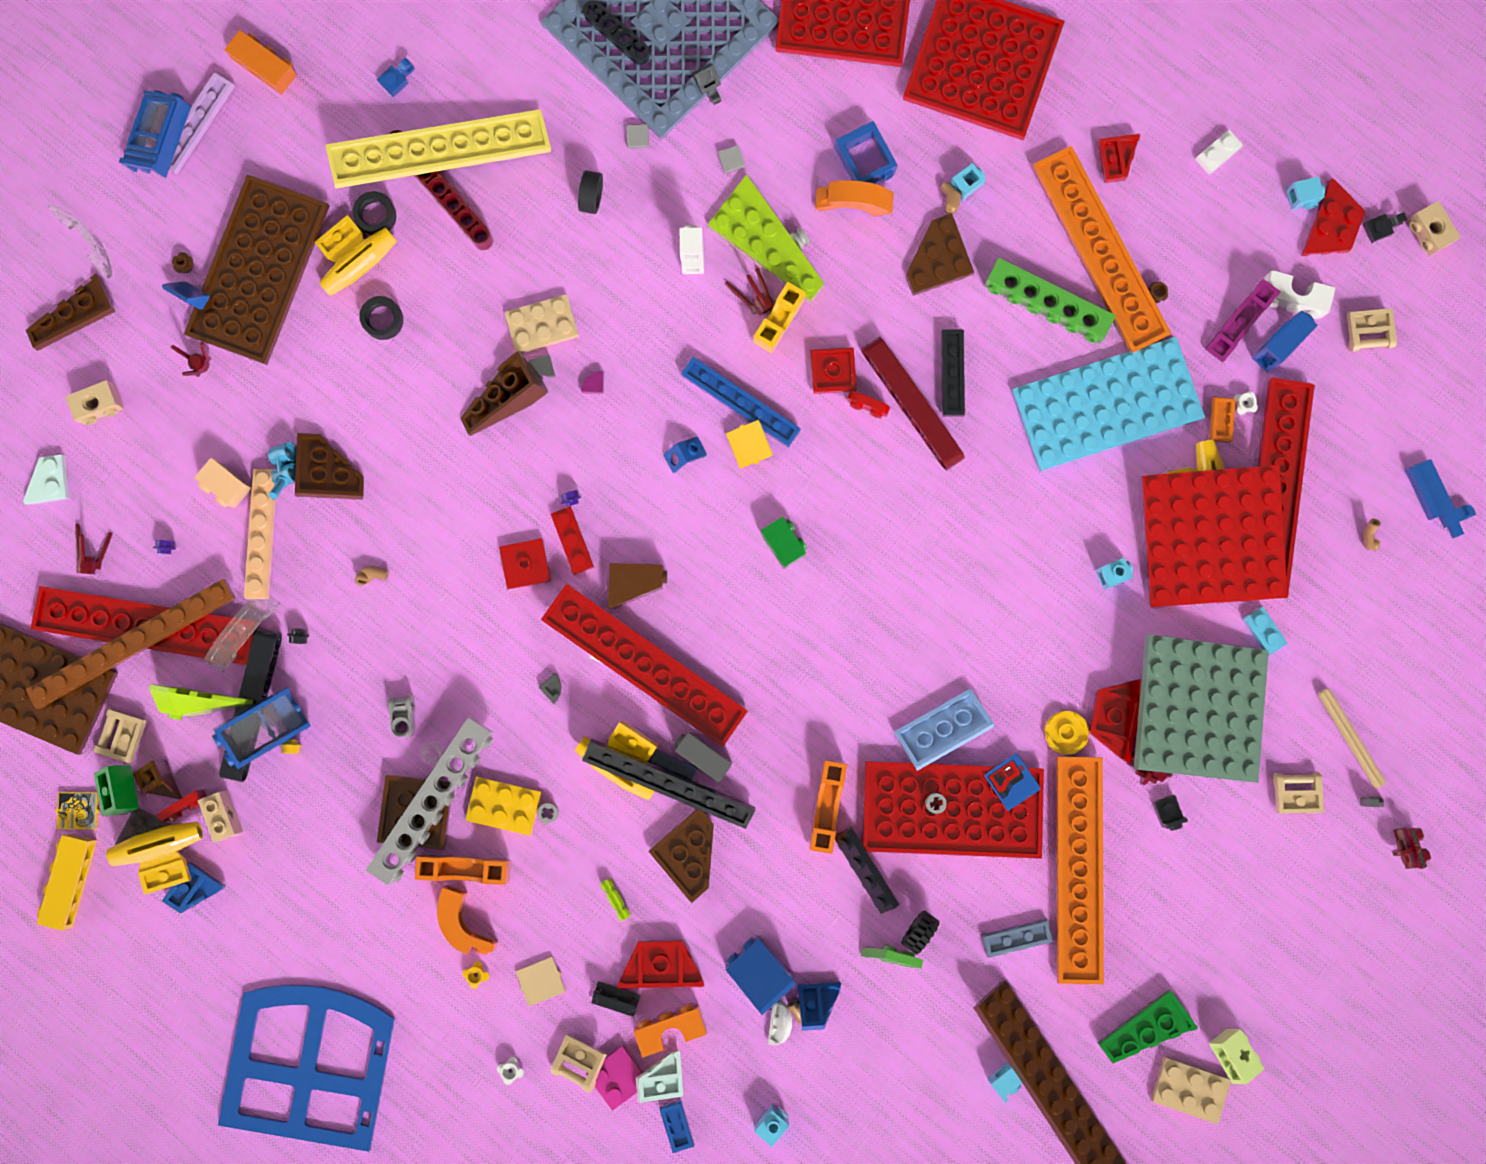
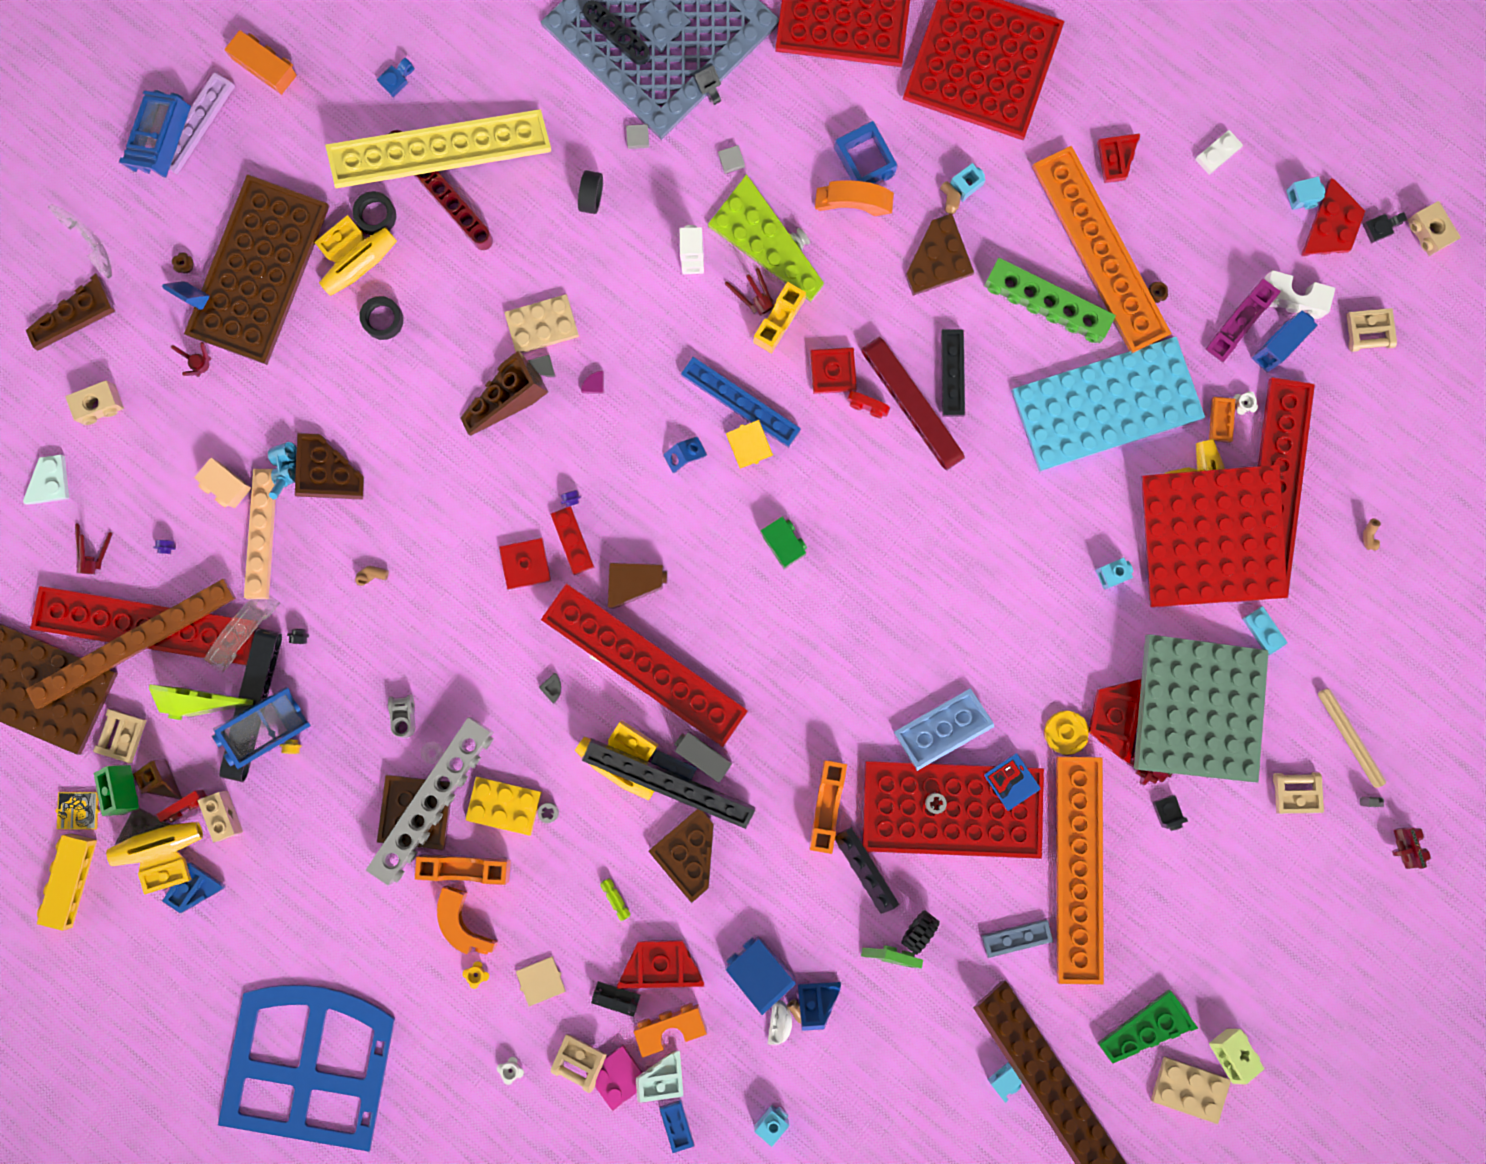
blue piece [1405,459,1477,539] -> none

